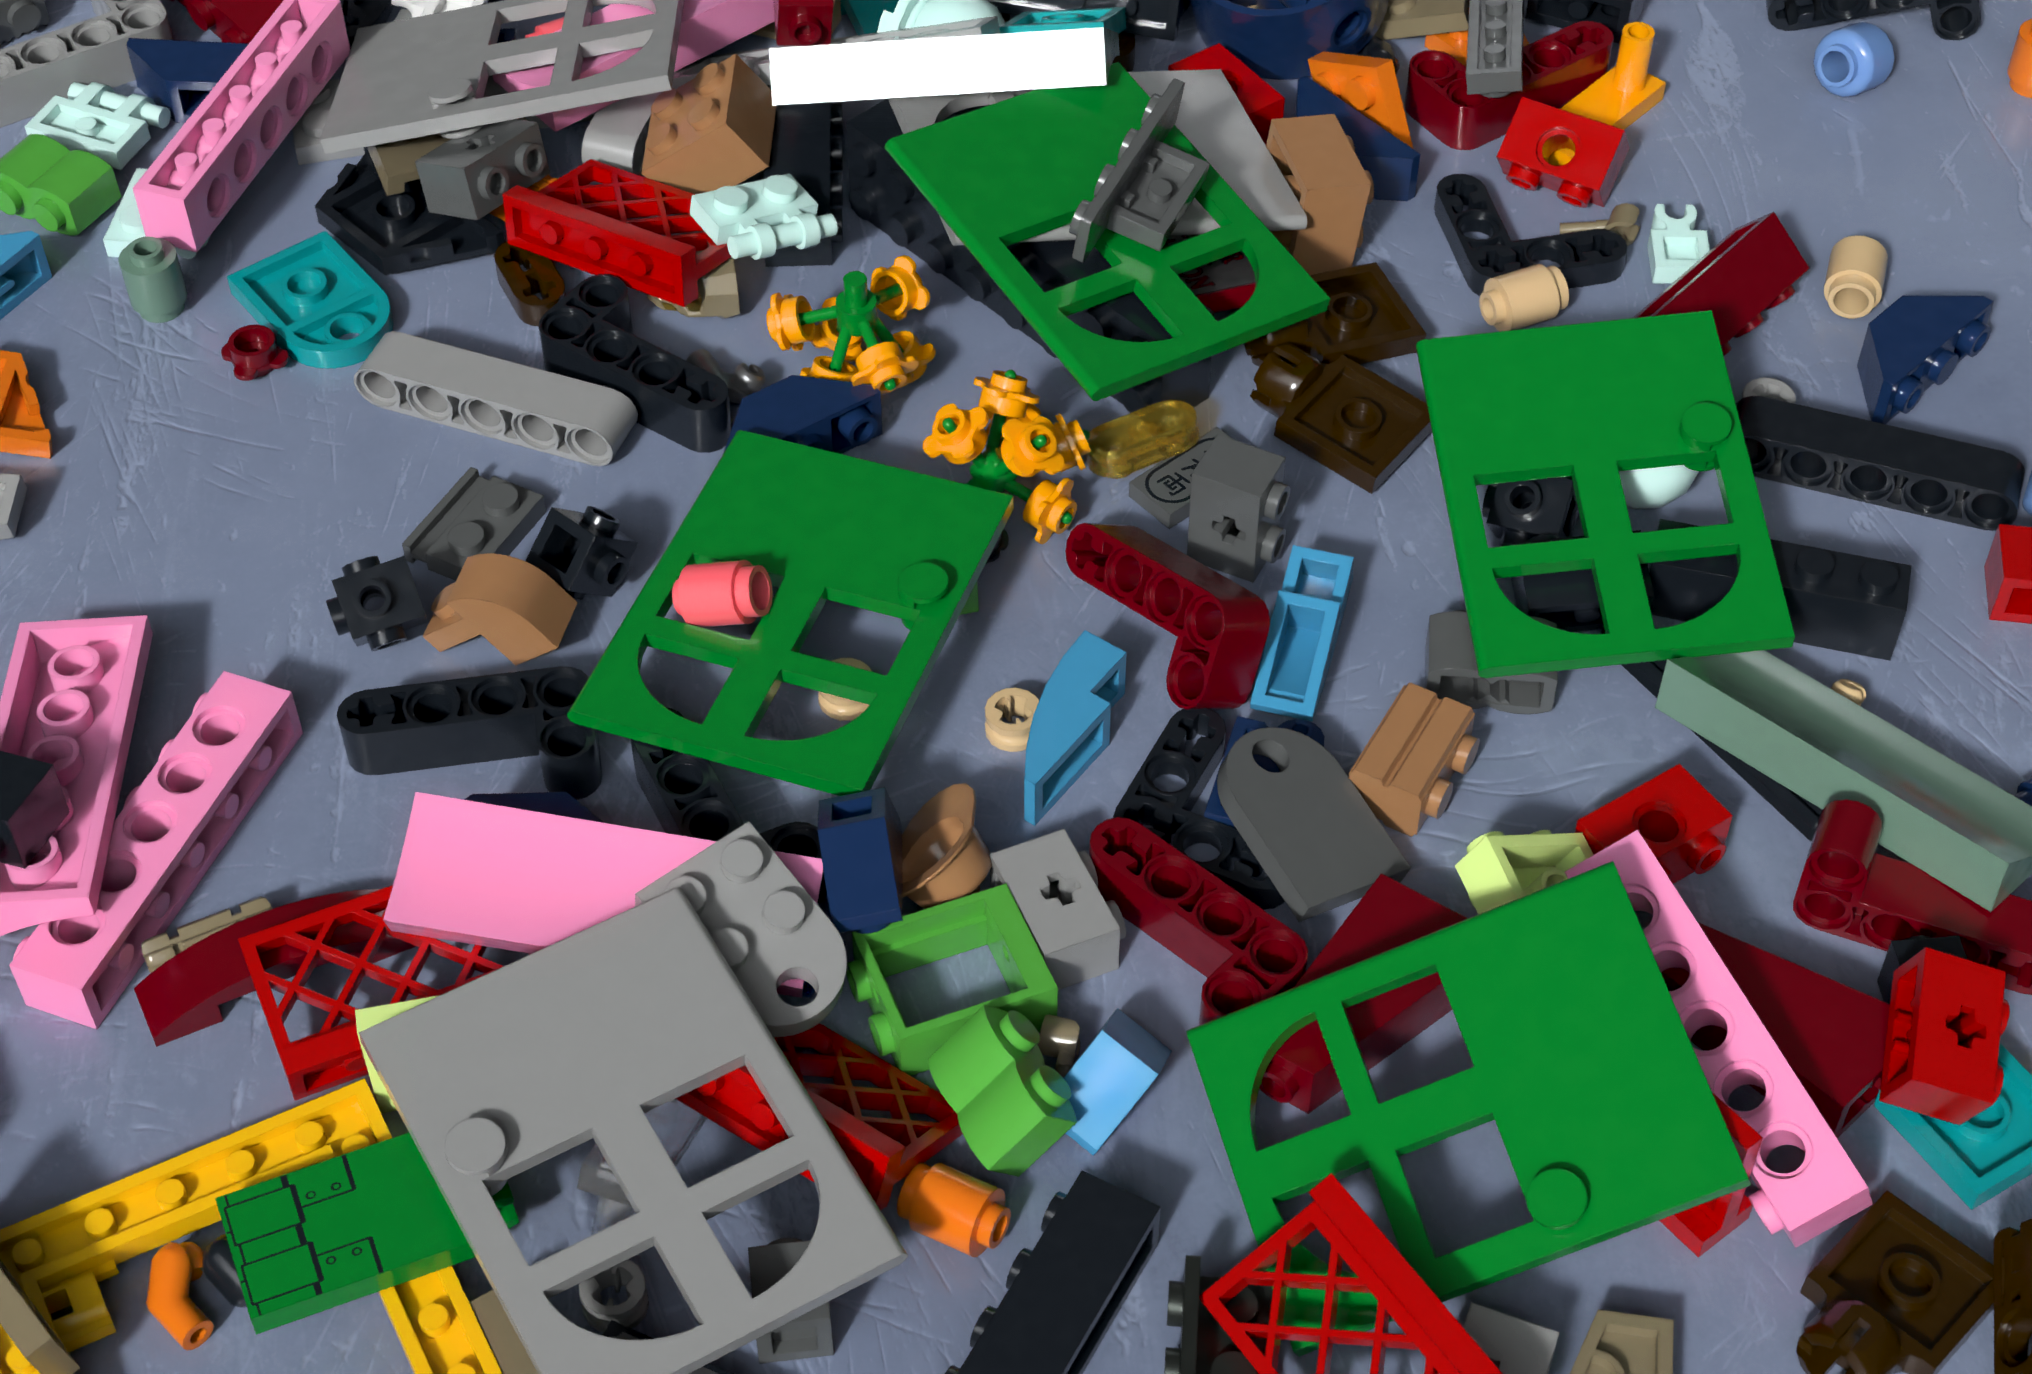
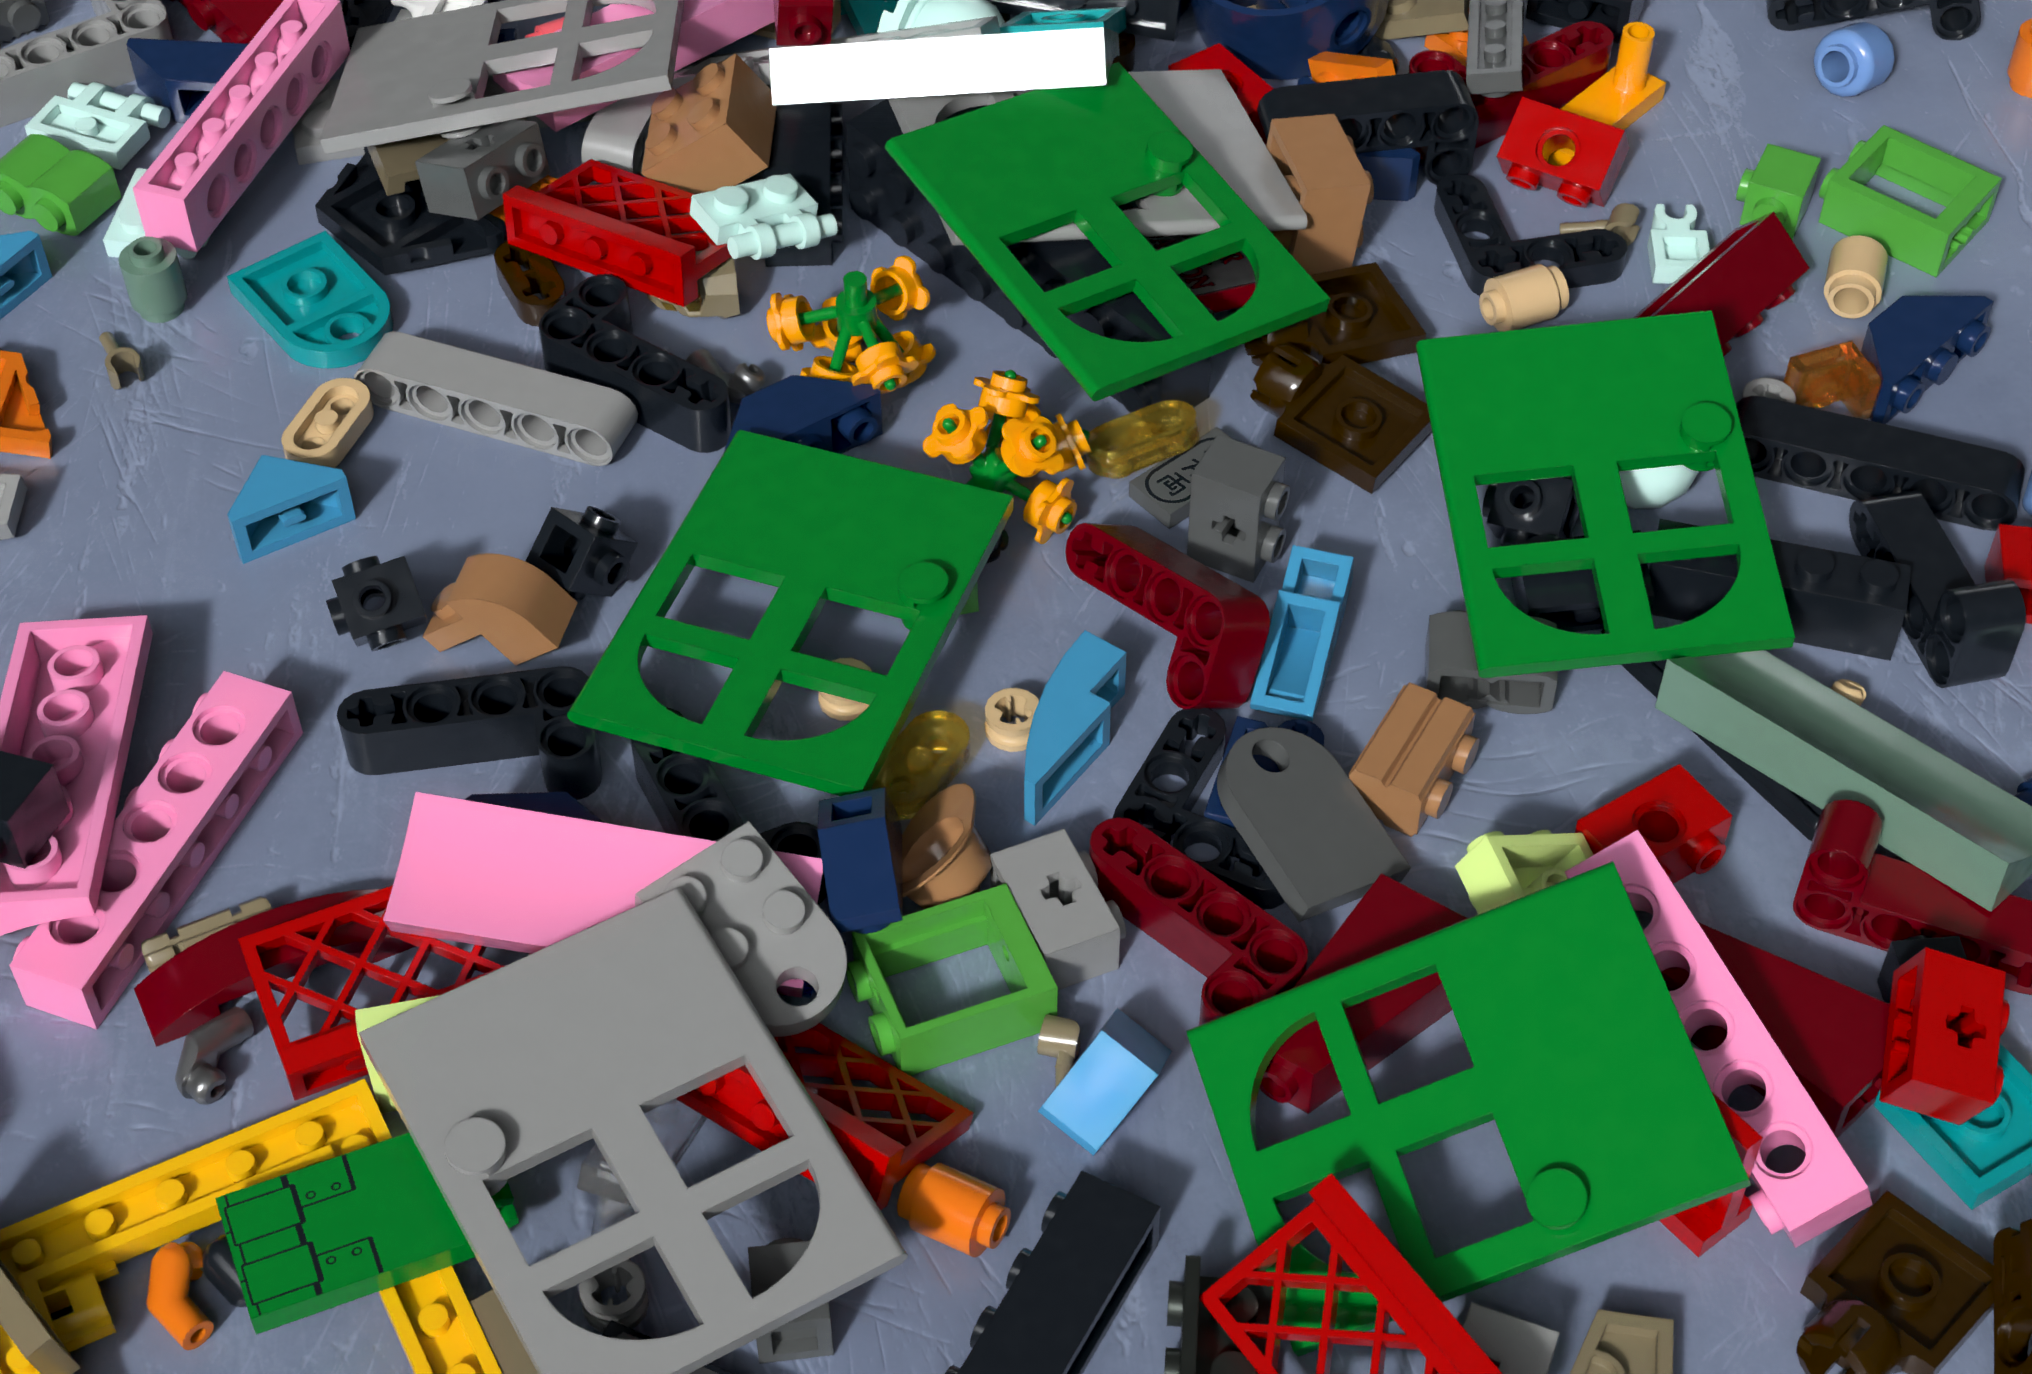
dark red plate [221,325,289,381] -> none
dark grey plate [402,467,546,581] -> none
coral brick [672,560,773,627] -> none
bright green brick [928,1005,1077,1177] -> none
dark grey bracket [1069,78,1210,263] -> none
none -> dark tan hand [99,332,145,390]
none -> flat silver arm [175,1007,254,1105]
none -> dark azure slope [227,455,356,564]
none -> tan plate [281,378,374,468]
none -> clear yellow plate [871,710,970,820]
none -> black beam [1257,70,1479,185]
none -> bright green brick [1736,143,1821,240]
none -> clear orange bracket [1783,341,1881,419]
none -> bright green window [1818,125,2002,278]
none -> black beam [1849,490,2026,688]

